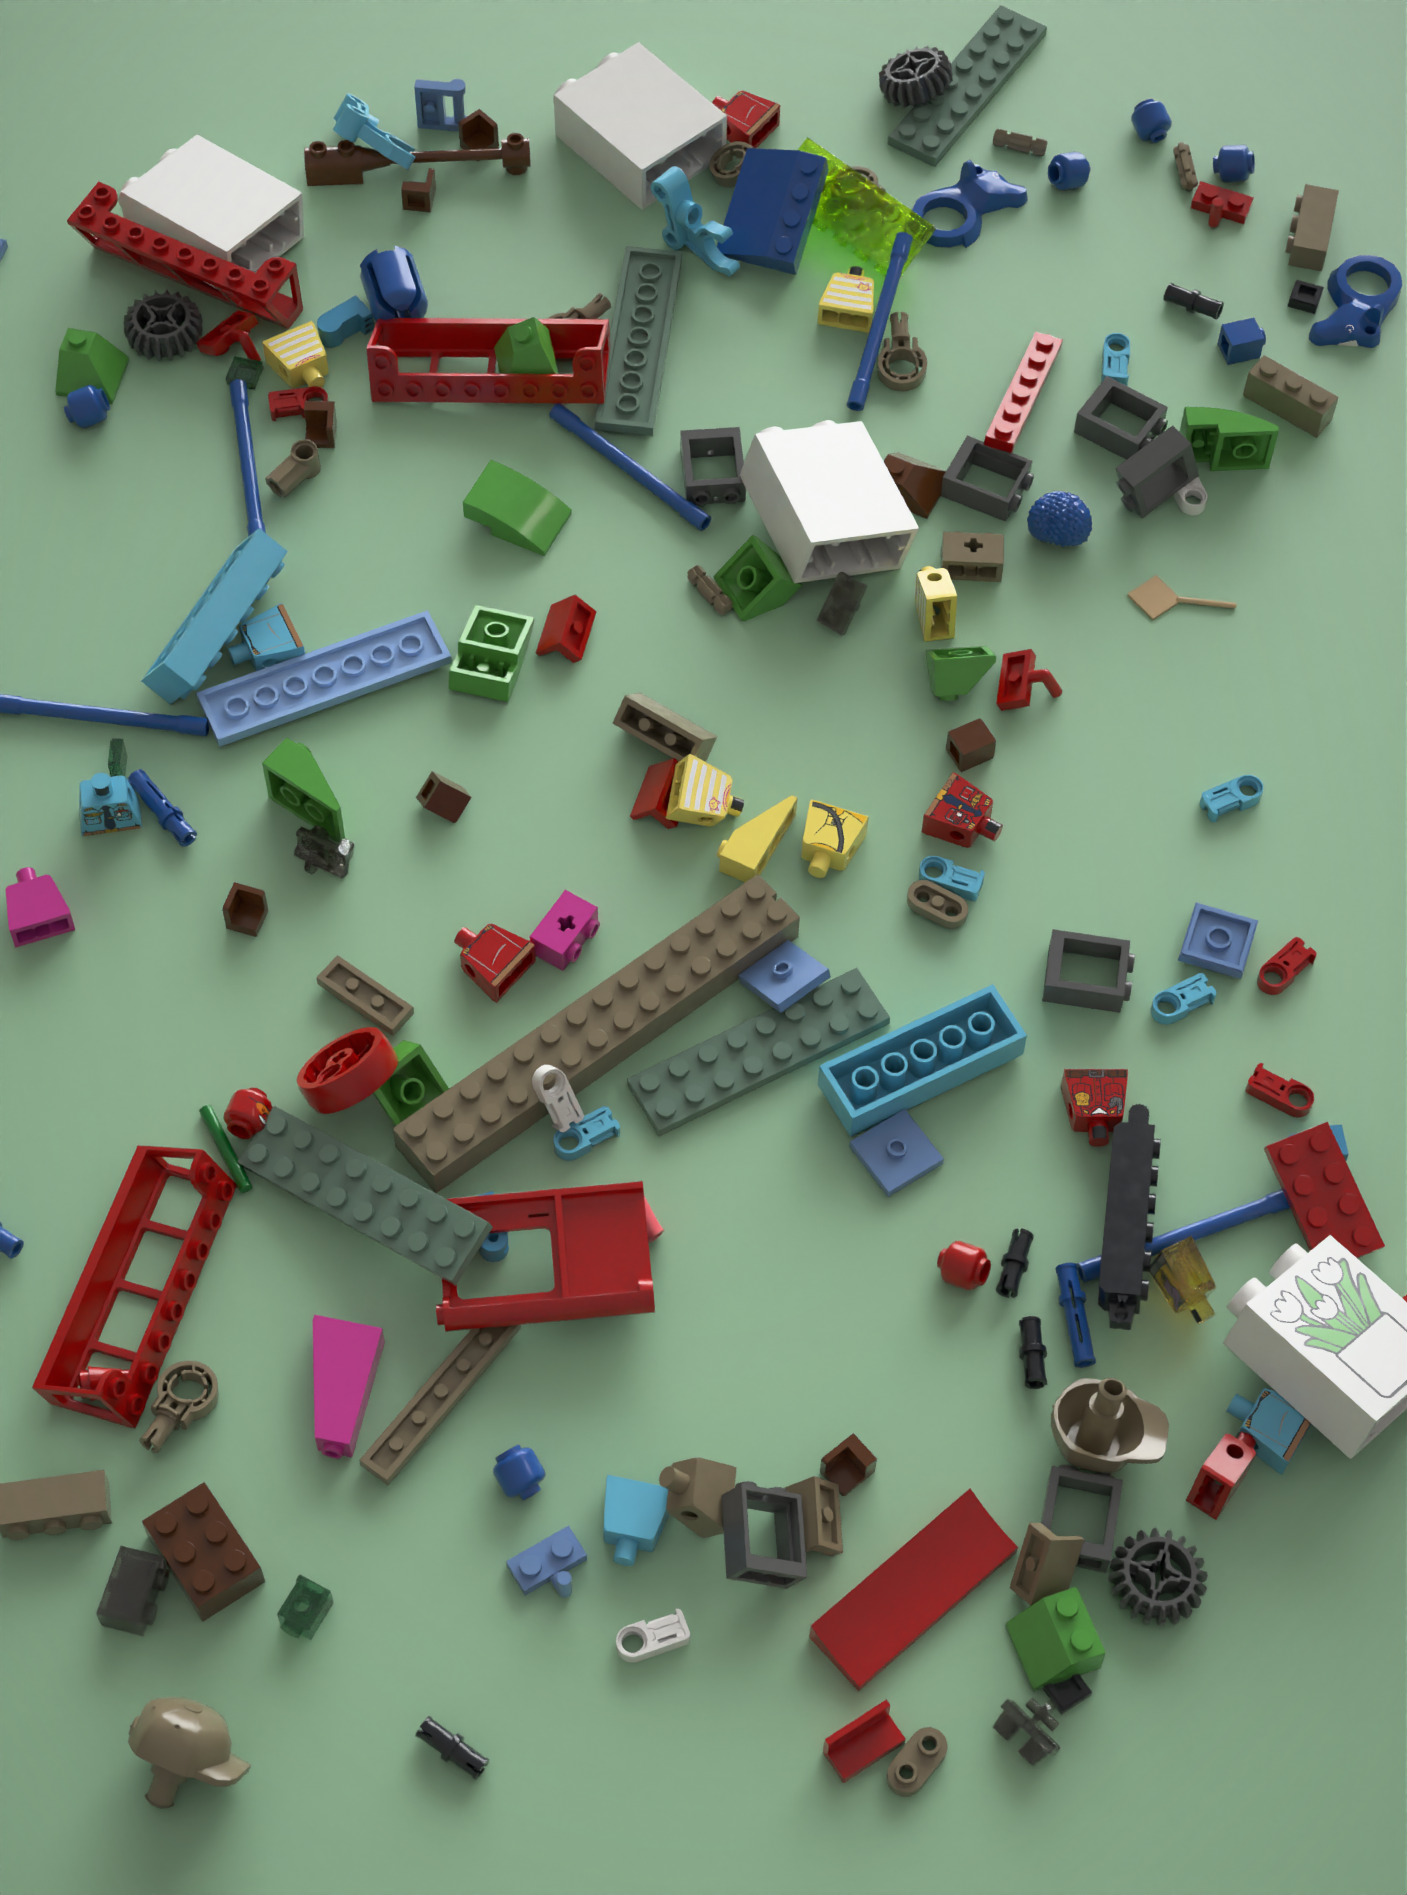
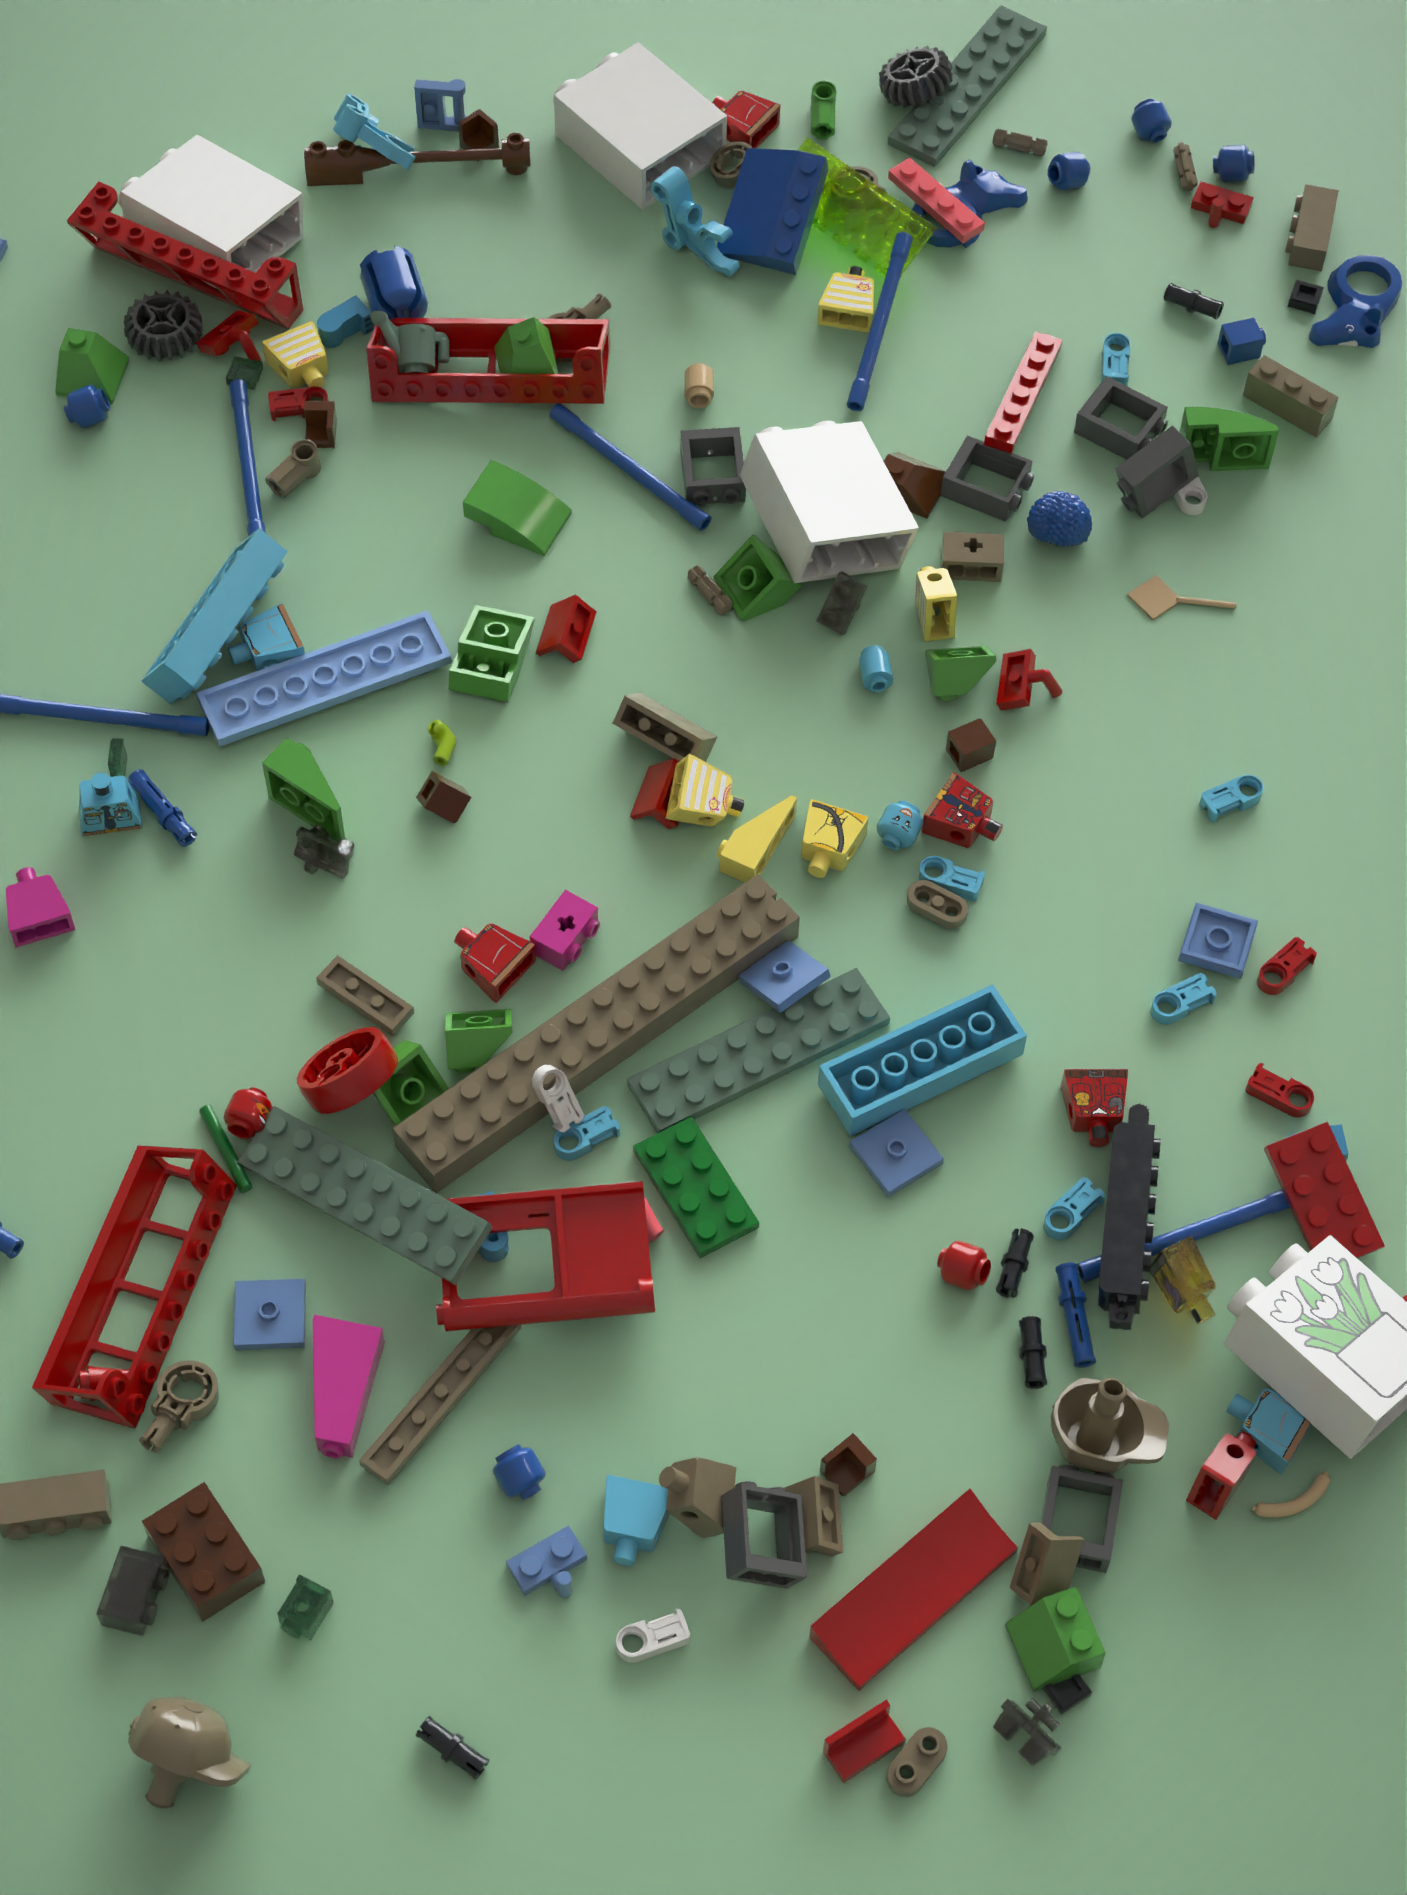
reddish brown panel [222,882,269,937] -> none
reddish brown panel [401,168,436,212] -> none
sand green plate [595,246,682,436] -> none
dark tan pin [877,312,927,391] -> none
dark grey window [1042,929,1135,1013] -> none
dark grey gear [1108,1528,1208,1627] -> none
none -> medium blue plate [233,1278,306,1350]
none -> sand green piece [370,311,449,373]
none -> lime arm [428,720,457,766]
none -> bright green slope [445,1008,513,1073]
none -> green plate [633,1116,759,1258]
none -> tan brick [684,363,714,408]
none -> bright green piece [810,80,837,140]
none -> medium azure brick [859,645,894,692]
none -> medium azure head [877,801,923,850]
none -> coral plate [888,157,985,243]
none -> medium azure piece [1043,1177,1105,1240]
none -> tan piece [1252,1471,1330,1518]

